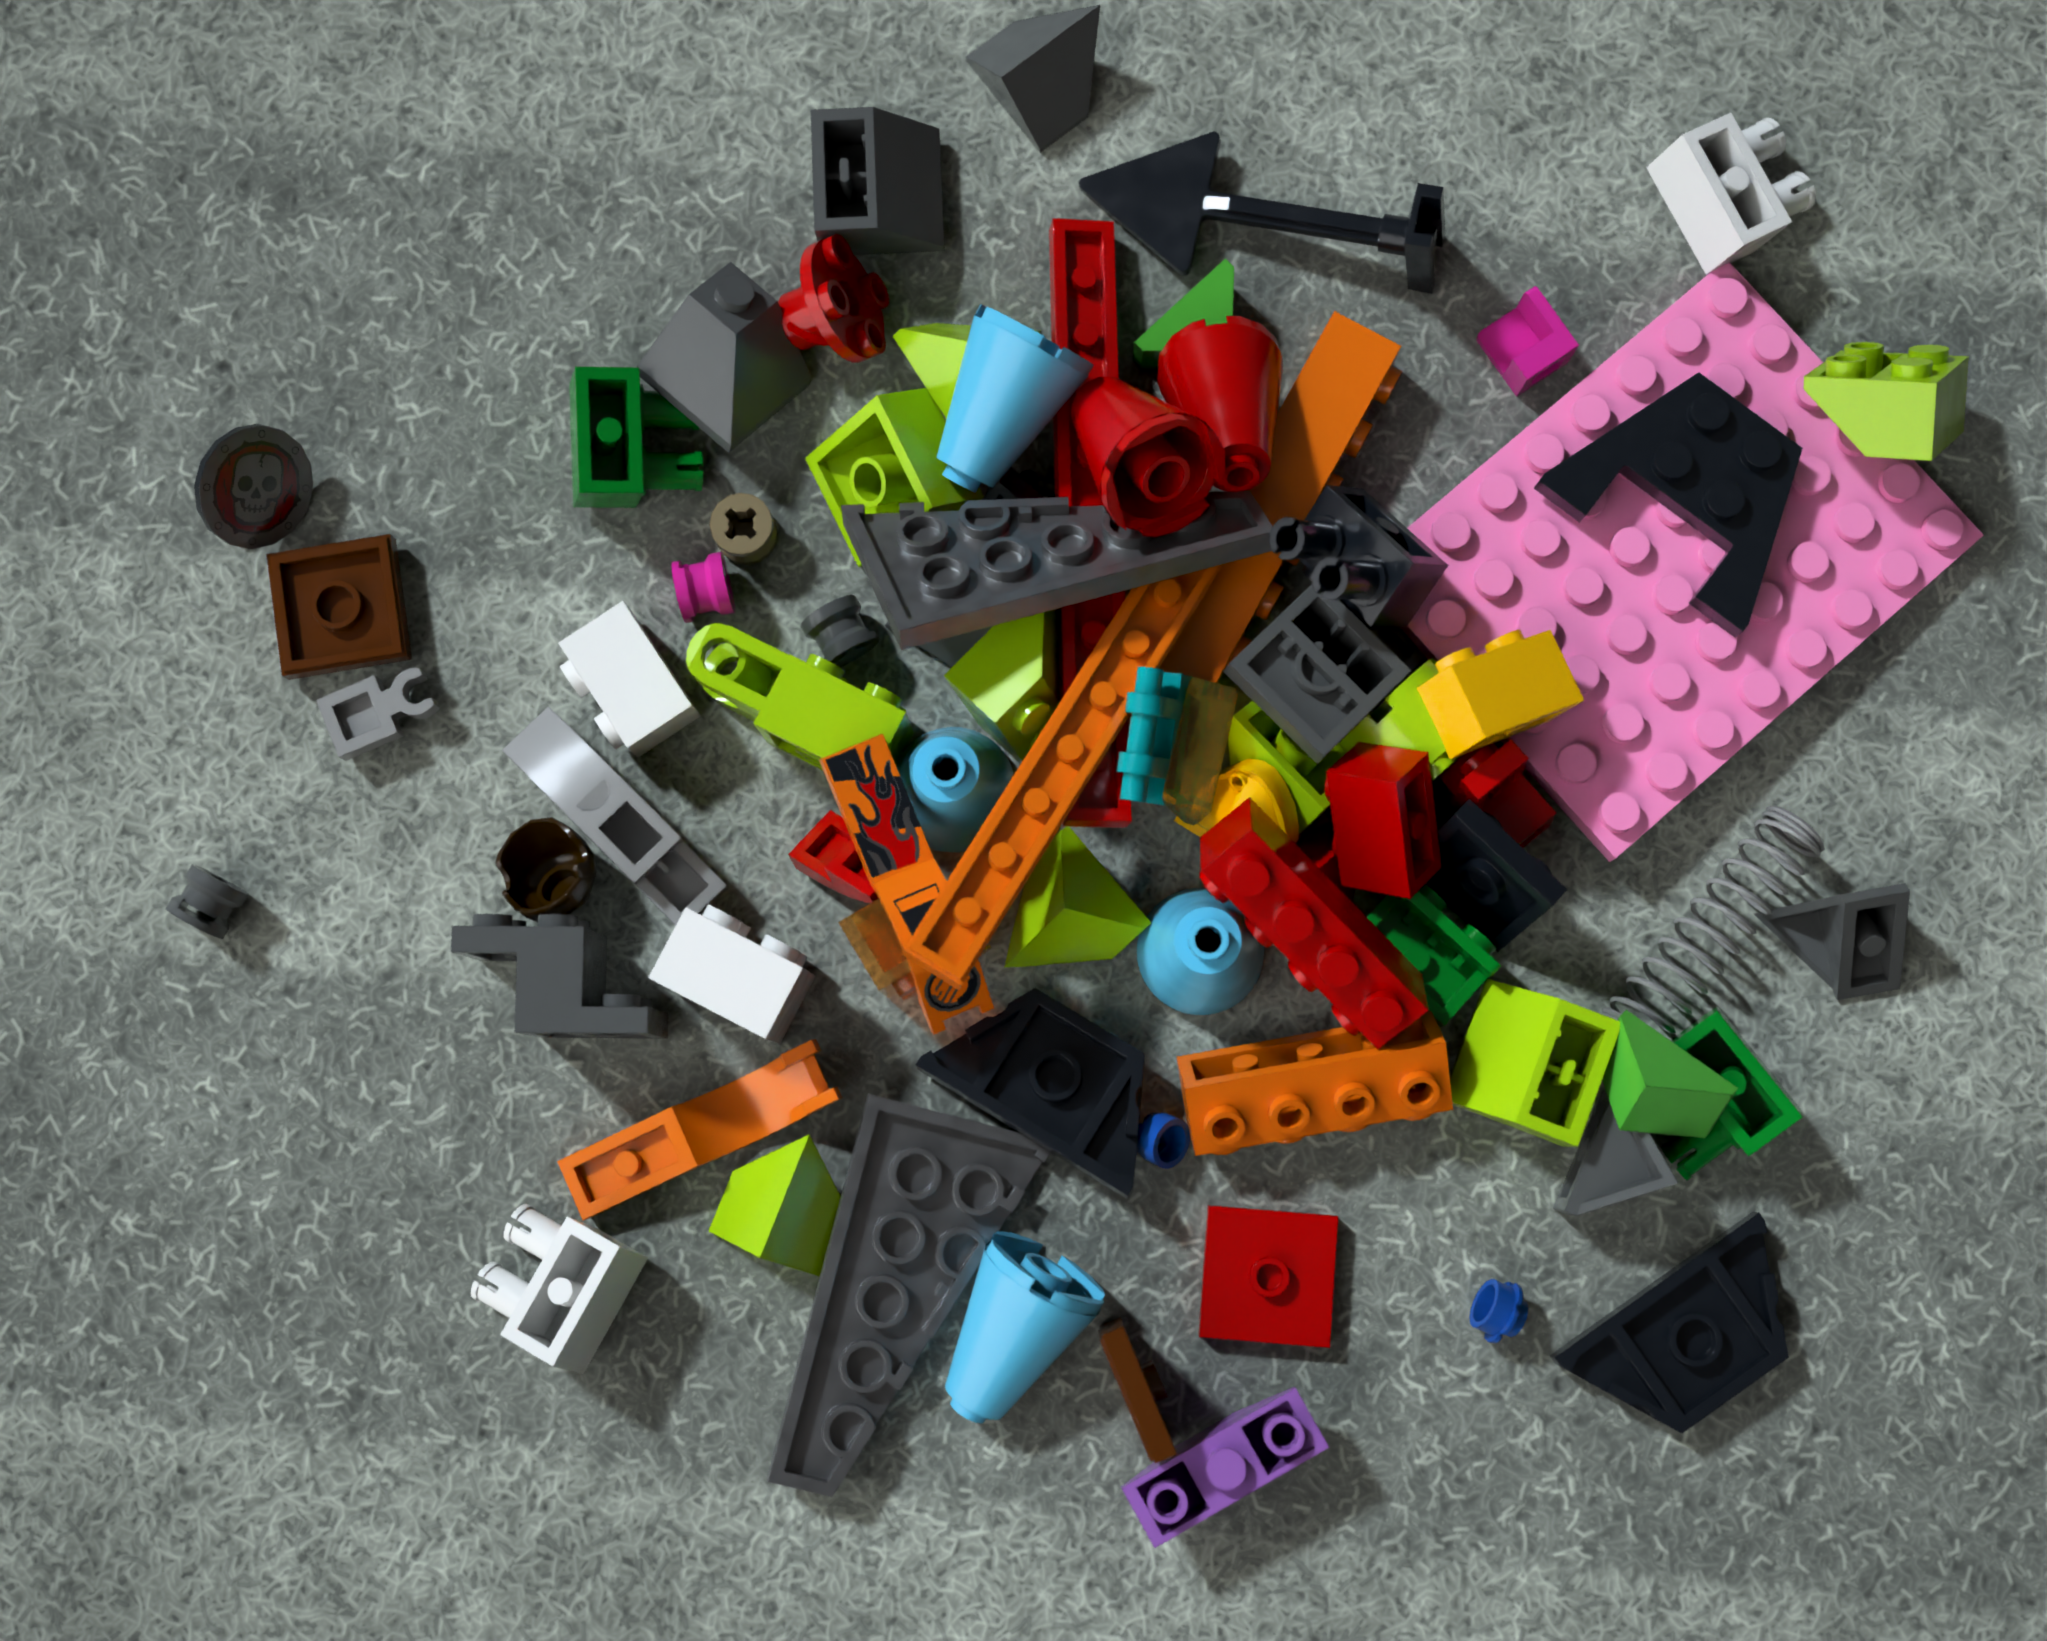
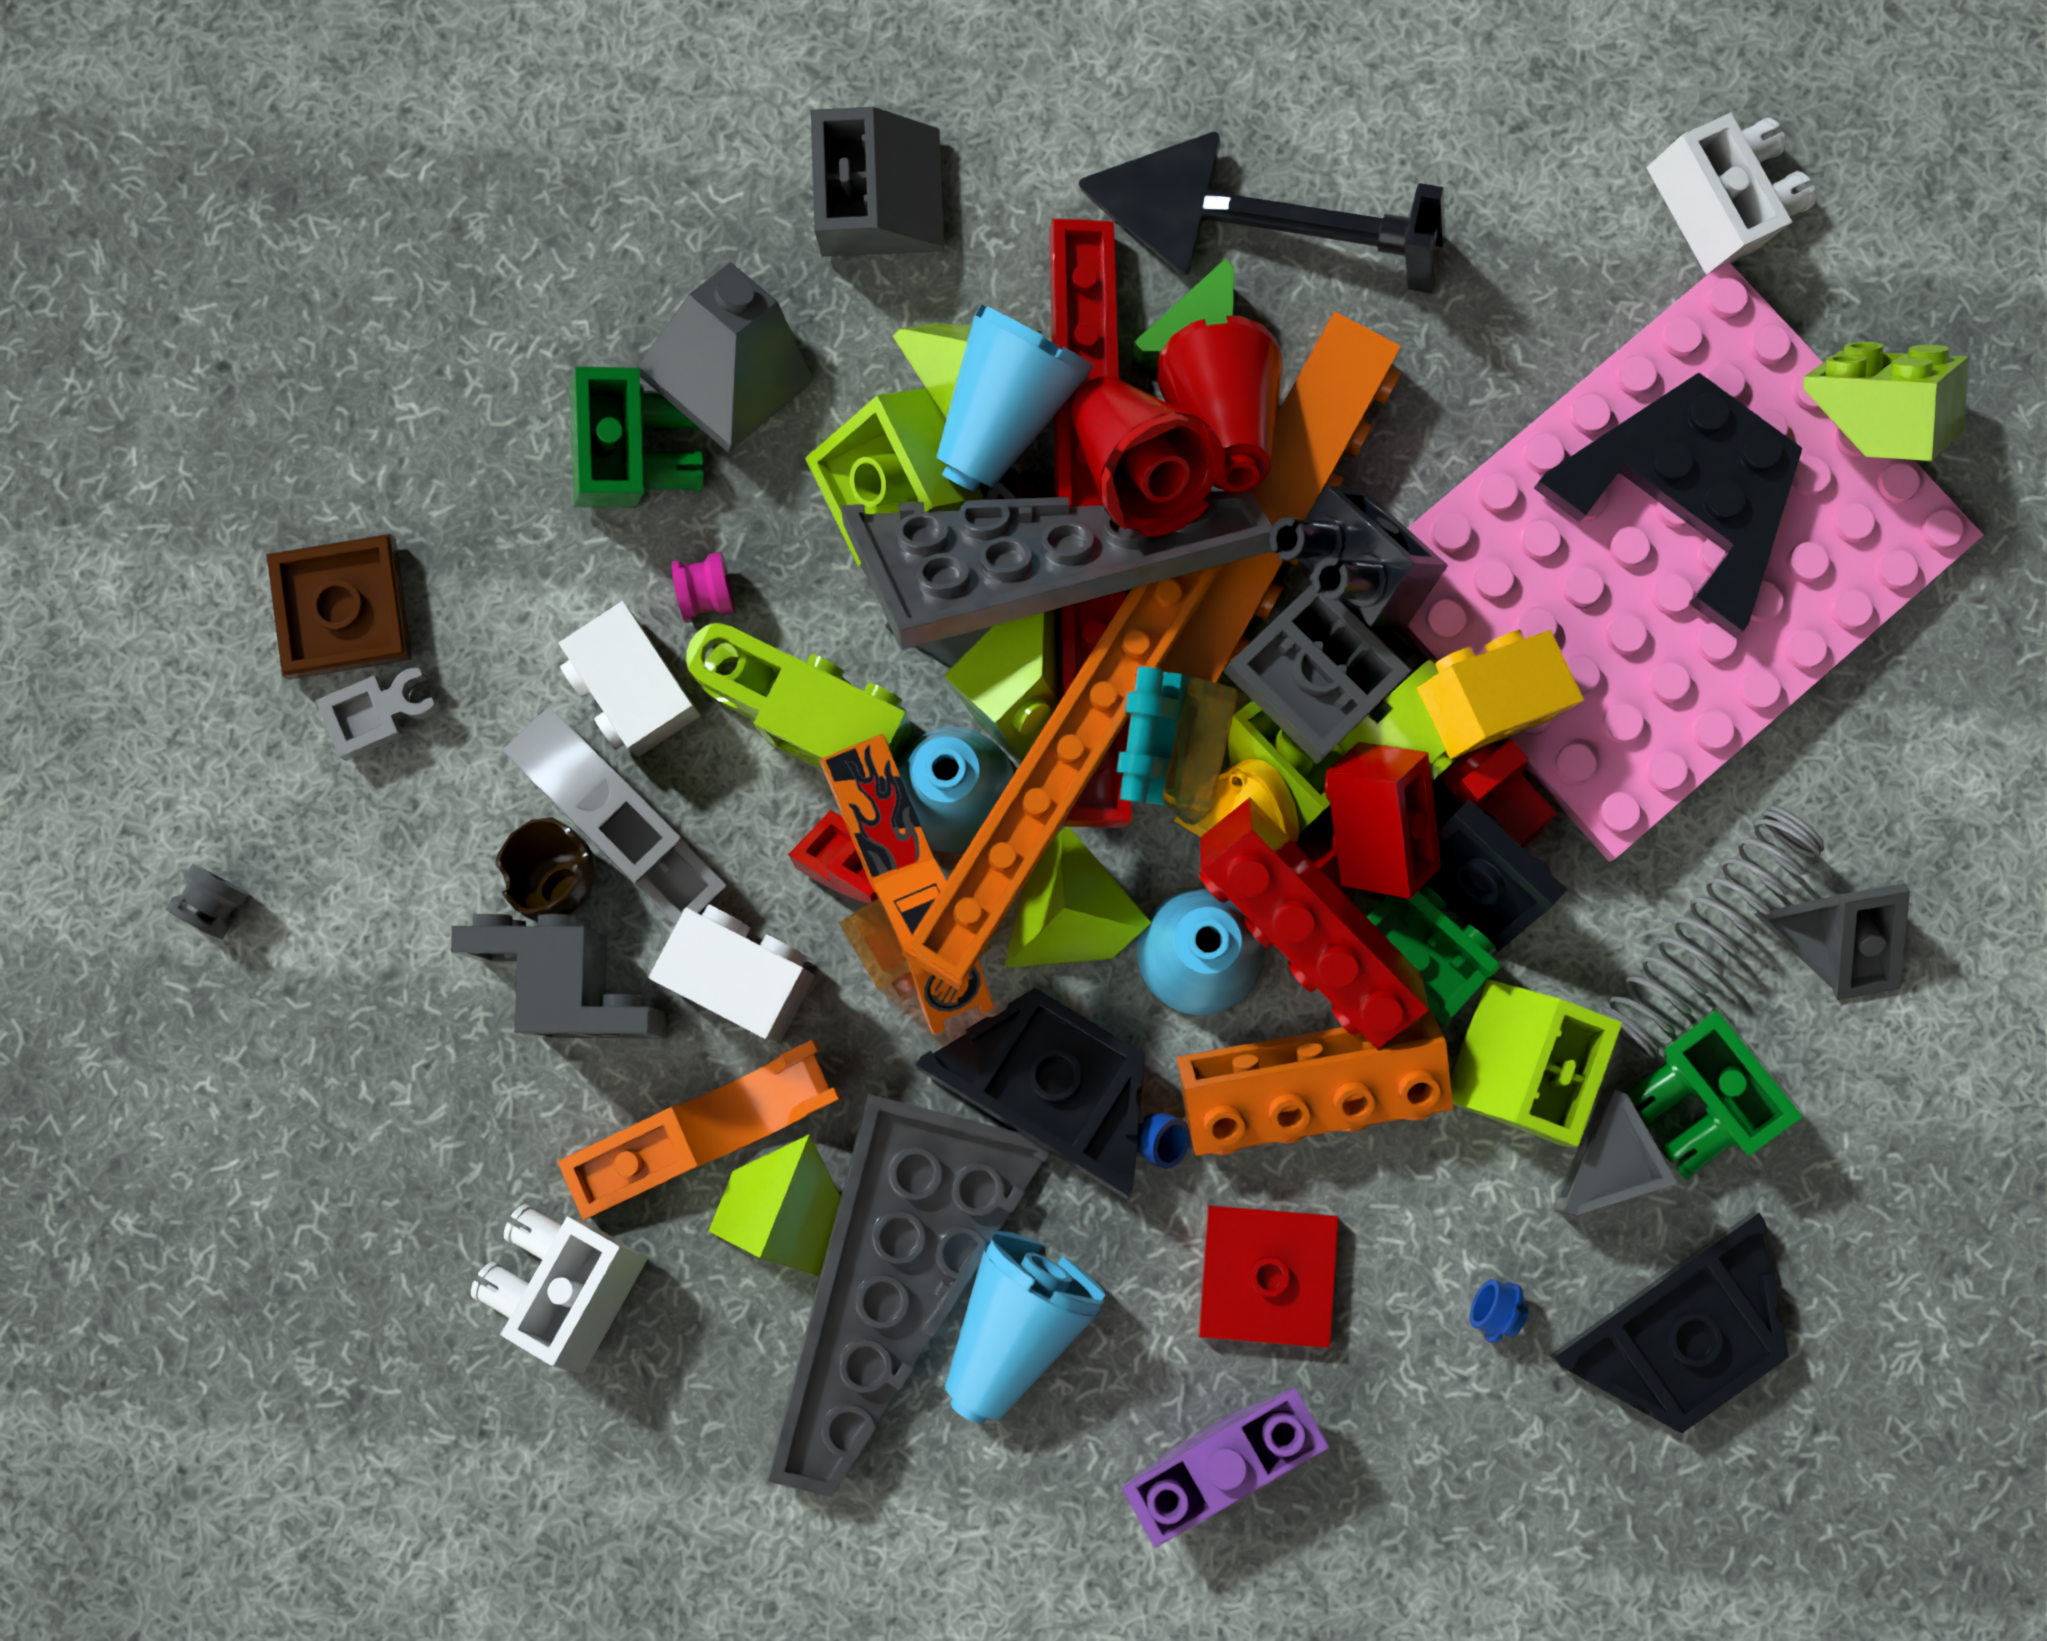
shield [194,424,313,549] -> none
dark tan wheel [709,493,778,565] -> none
red plate [778,234,889,363] -> none
dark grey wheel [800,595,880,667] -> none
dark grey slope [966,5,1100,153] -> none
reddish brown plate [1098,1317,1177,1464] -> none
dark pink panel [1476,286,1579,397] -> none
bright green slope [1602,1010,1738,1138] -> none

